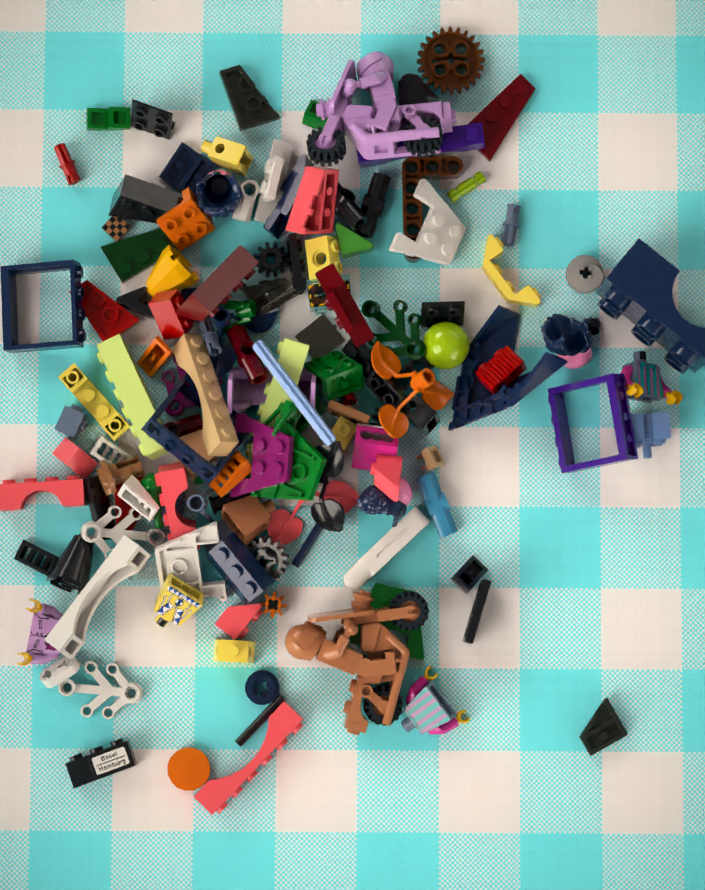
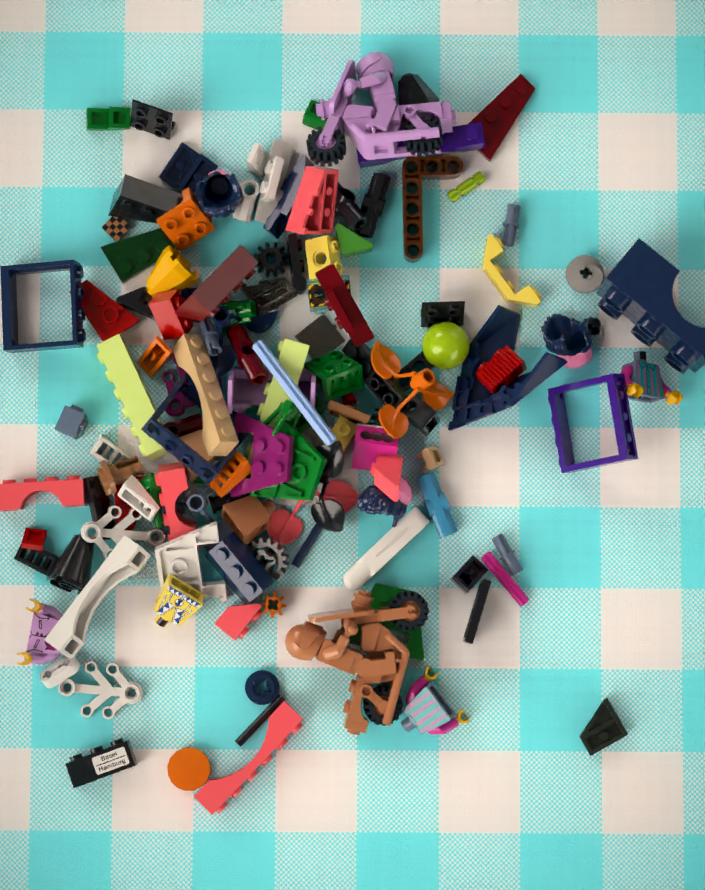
coral slope [52,437,99,478] -> none
red axle [54,143,81,186] -> none
light yellow slope [58,363,130,441] -> none
light yellow torso [201,137,253,176] -> none
light yellow torso [213,639,256,663] -> none
pearl dark grey wing [219,65,280,131] -> none
dark green plant [361,300,426,360] -> none
white wing [389,178,466,265] -> none
reddish brown gear [417,26,485,96] -> none
medium blue brick [631,412,671,459] -> none
none -> red tile [21,527,47,551]
none -> white slope [247,143,269,177]
none -> dark pink axle [482,552,529,606]
none -> sand blue axle [492,534,523,576]

